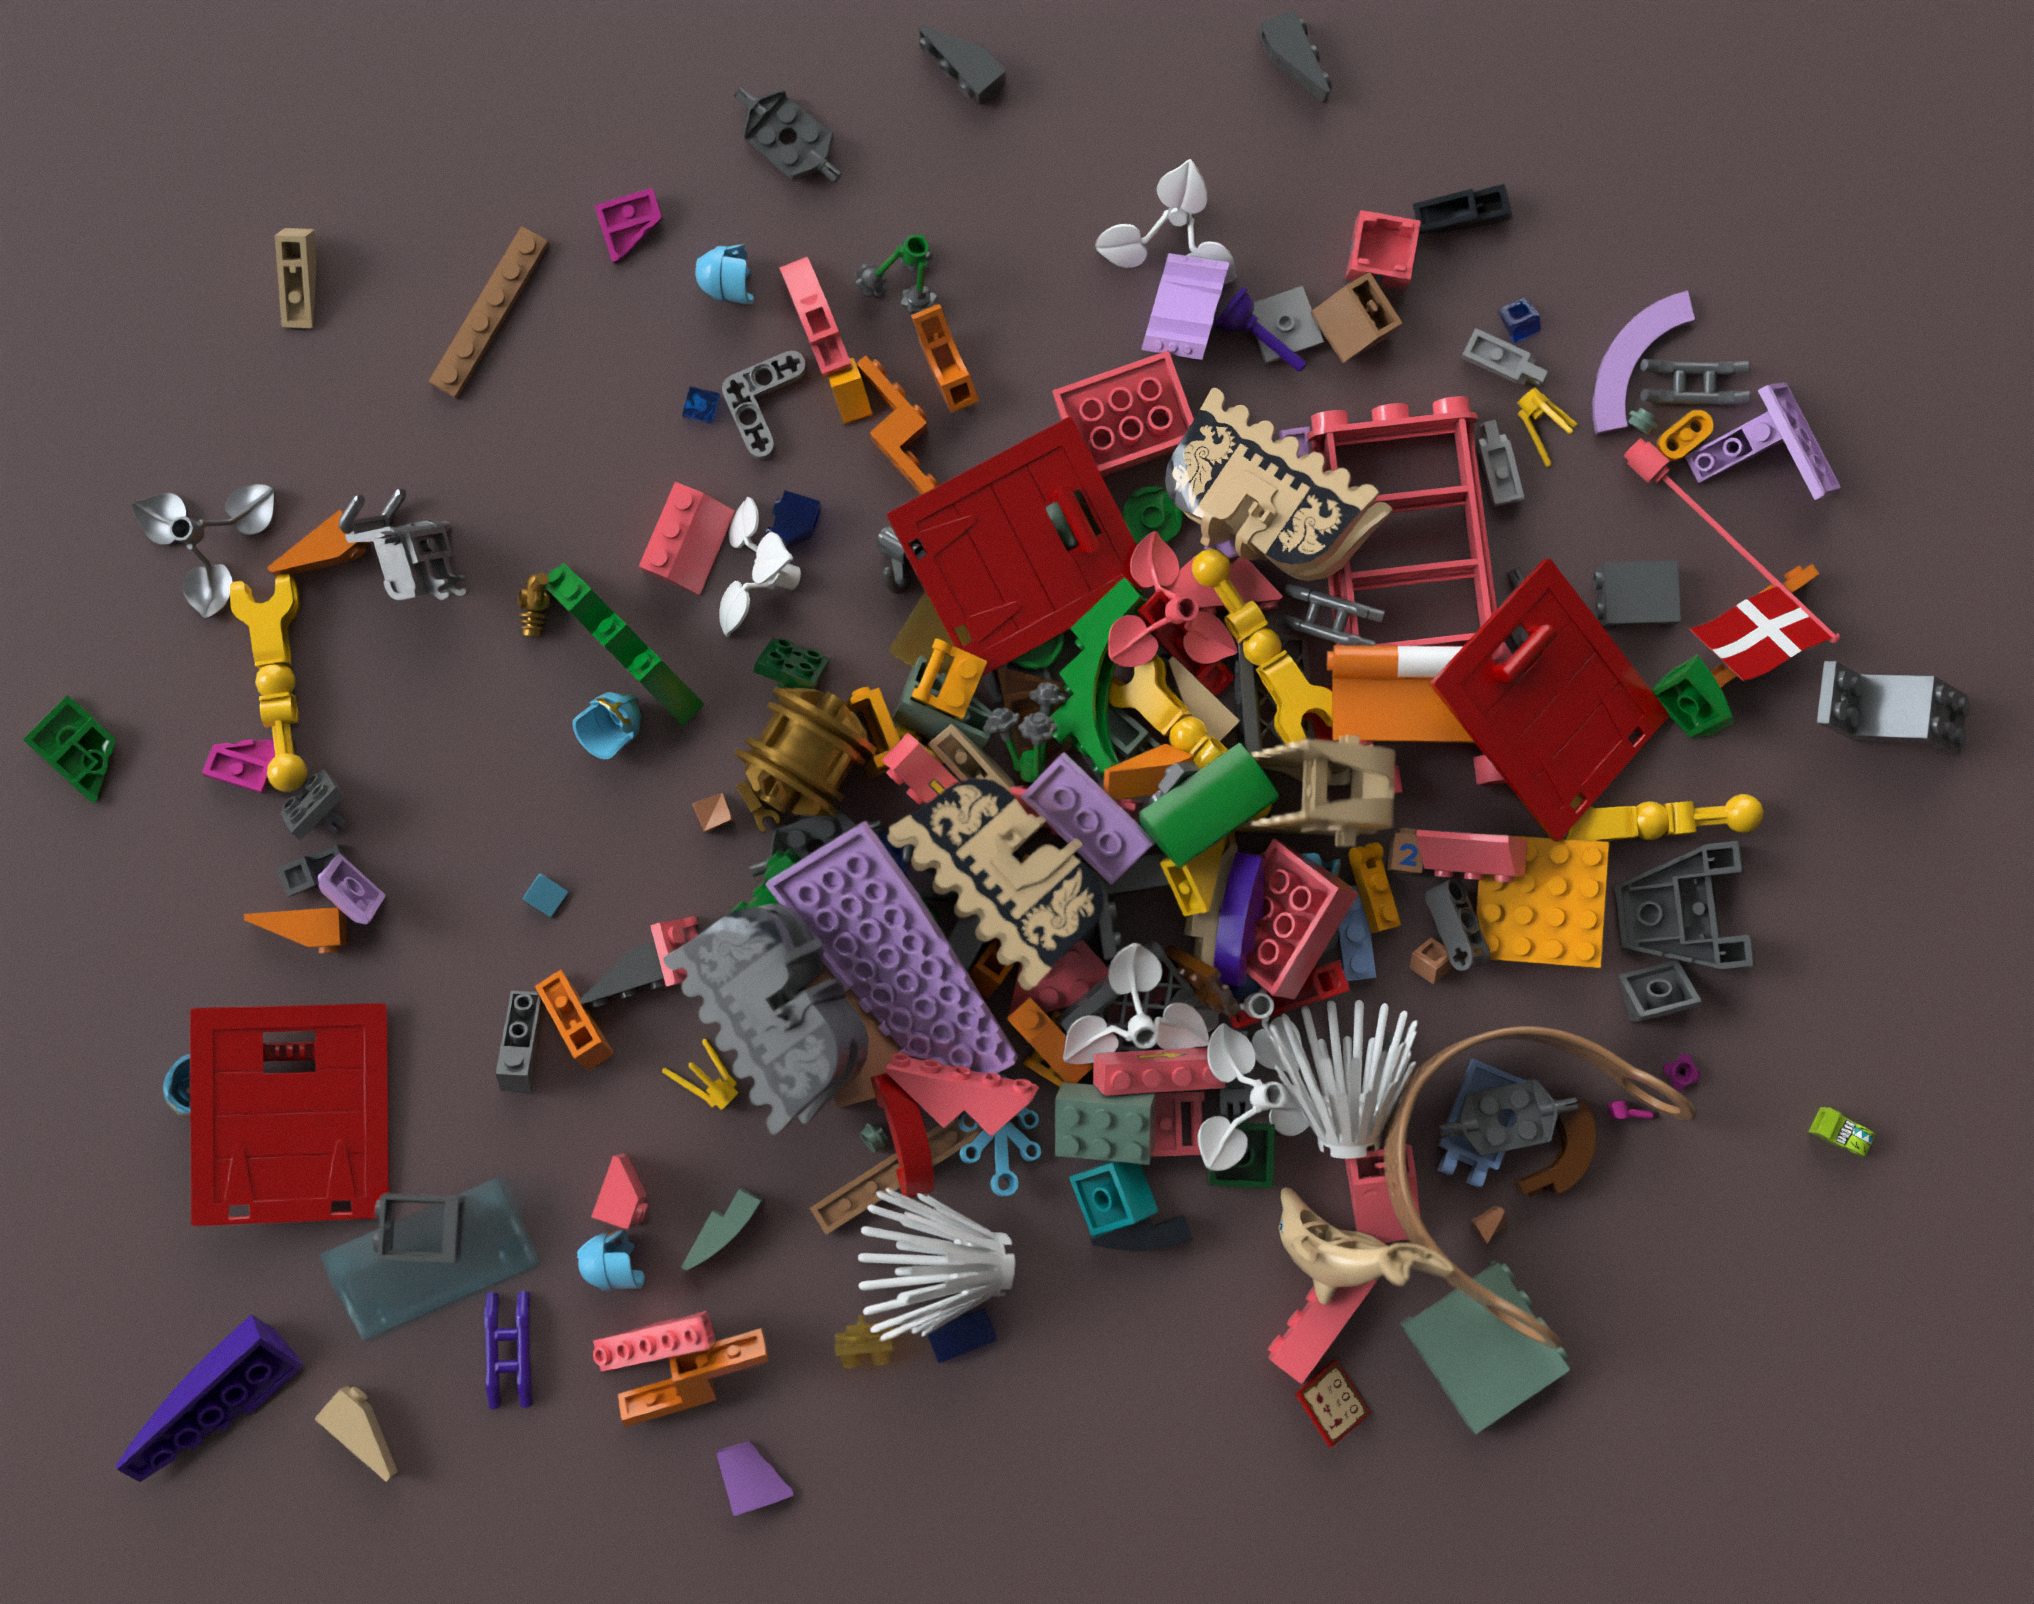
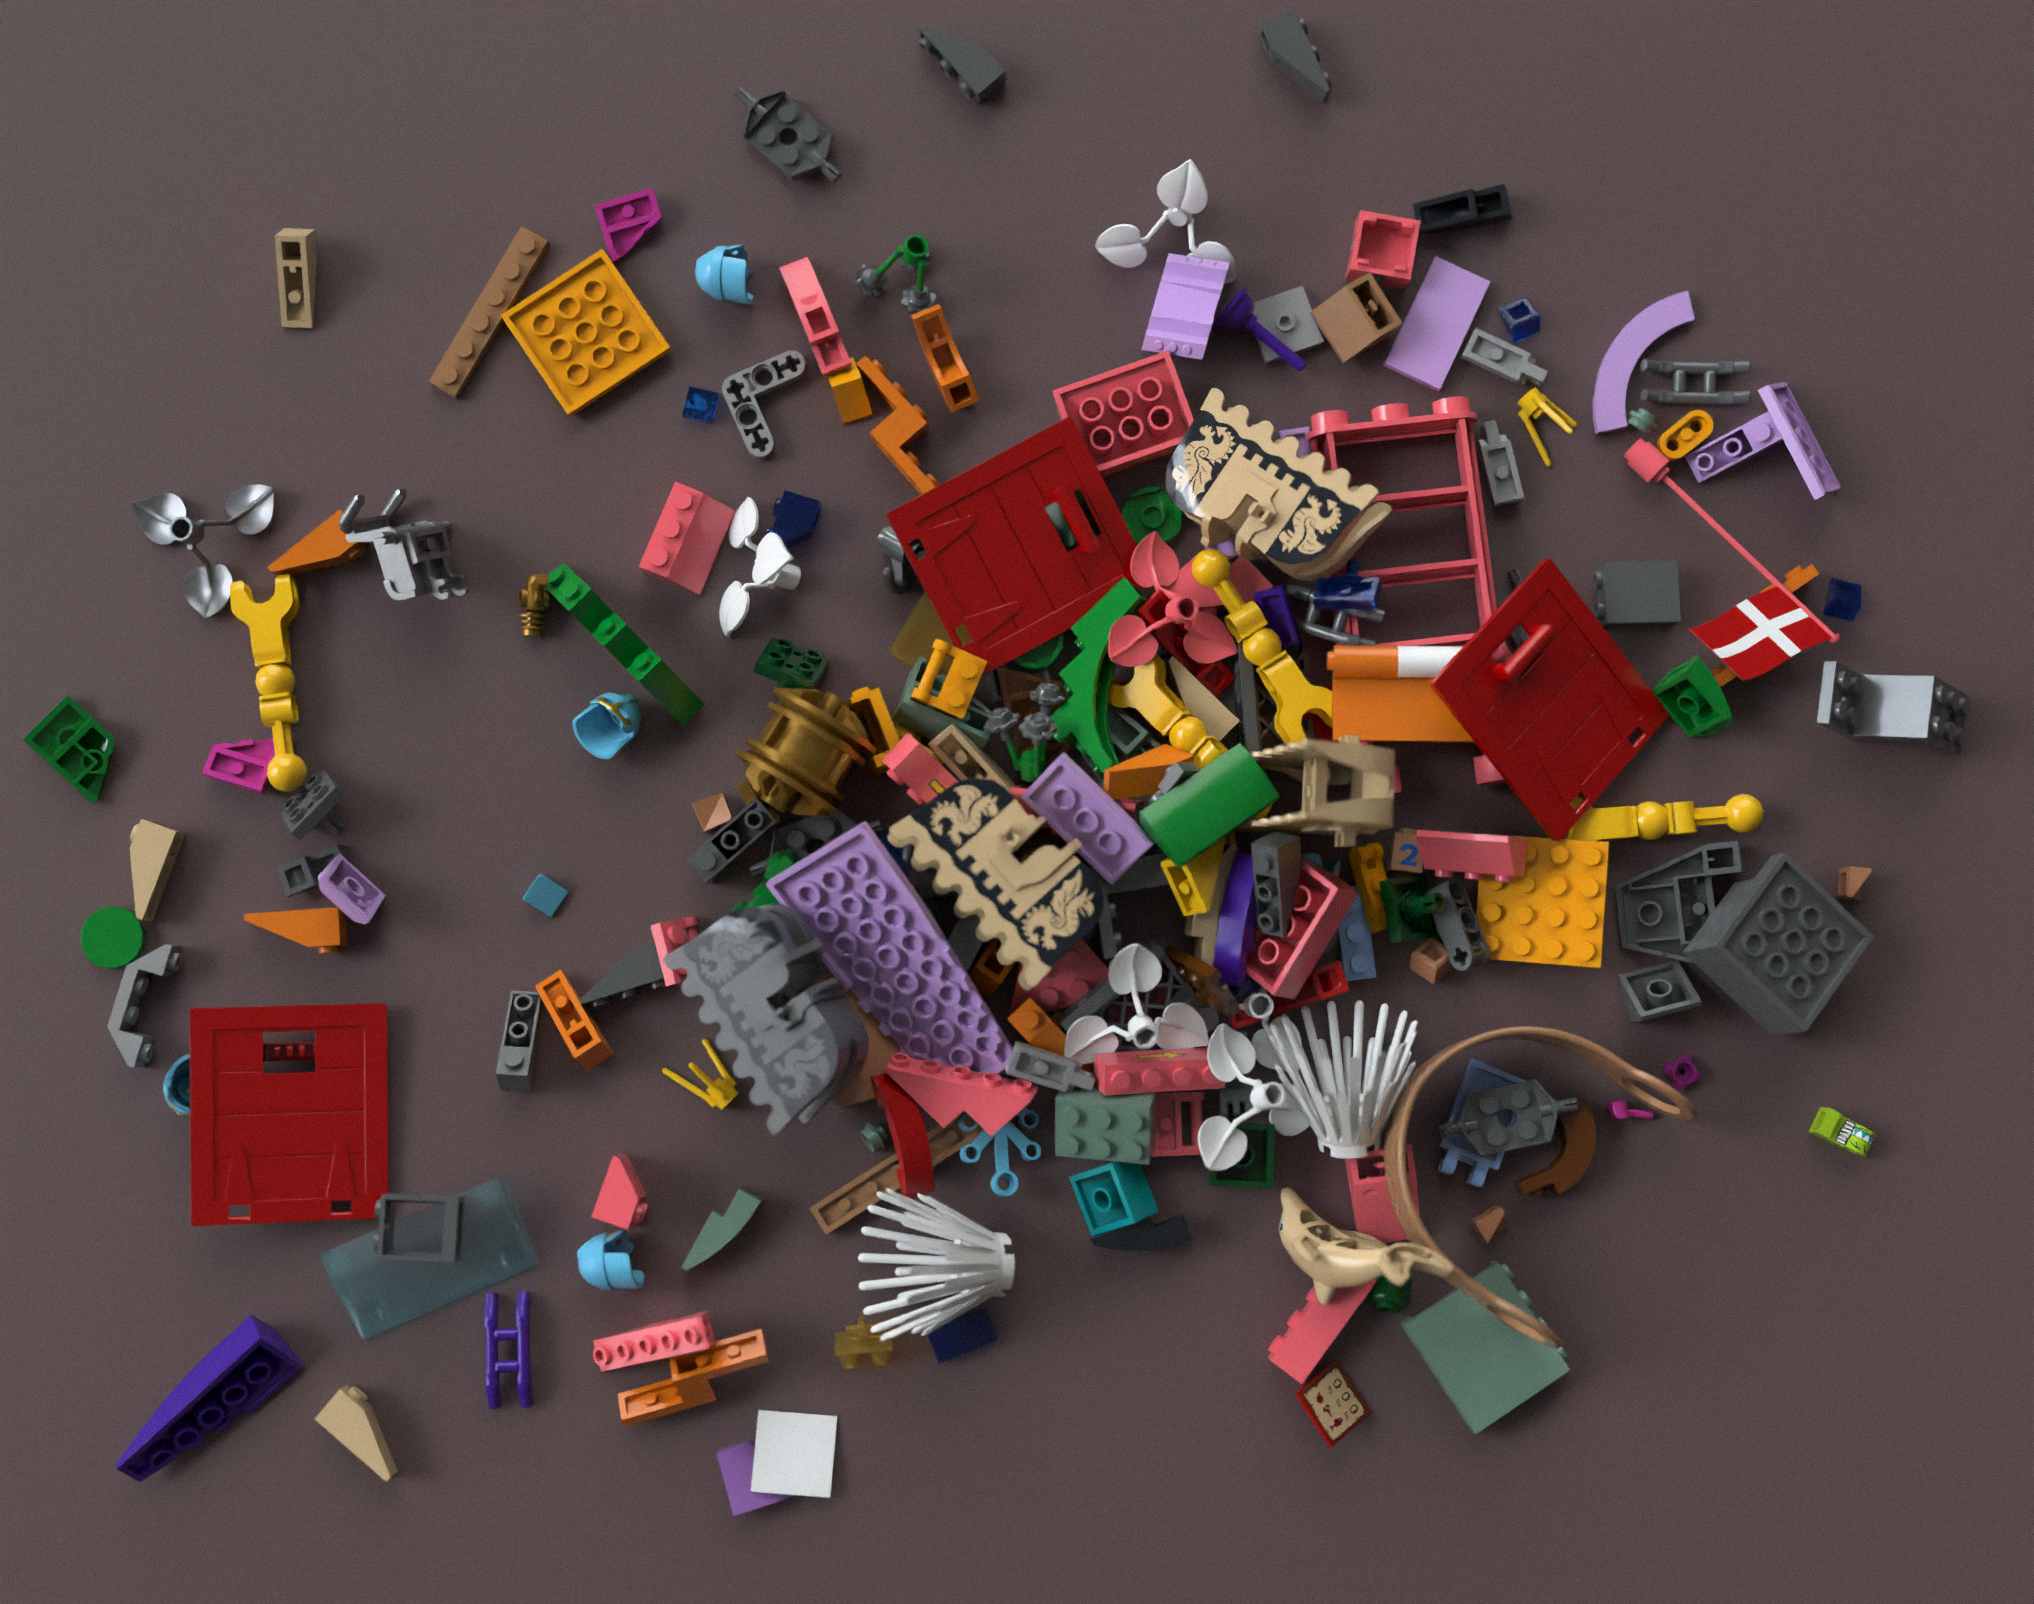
none -> green tile [80,907,146,969]
none -> light grey slope [107,944,182,1067]
none -> tan slope [130,819,186,921]
none -> light orange plate [500,248,672,417]
none -> dark grey slope [685,798,777,884]
none -> white sticker [751,1410,837,1498]
none -> light grey hinge [1005,1041,1096,1092]
none -> dark grey slope [1251,831,1302,938]
none -> dark purple plate [1253,584,1302,650]
none -> clear blue plate [1313,560,1382,610]
none -> dark green head [1369,1275,1412,1313]
none -> dark green plate [1379,874,1445,943]
none -> lavender tile [1383,256,1491,392]
none -> dark grey piece [1683,852,1874,1036]
none -> clear blue slope [1824,578,1861,621]
none -> nougat slope [1837,866,1872,901]

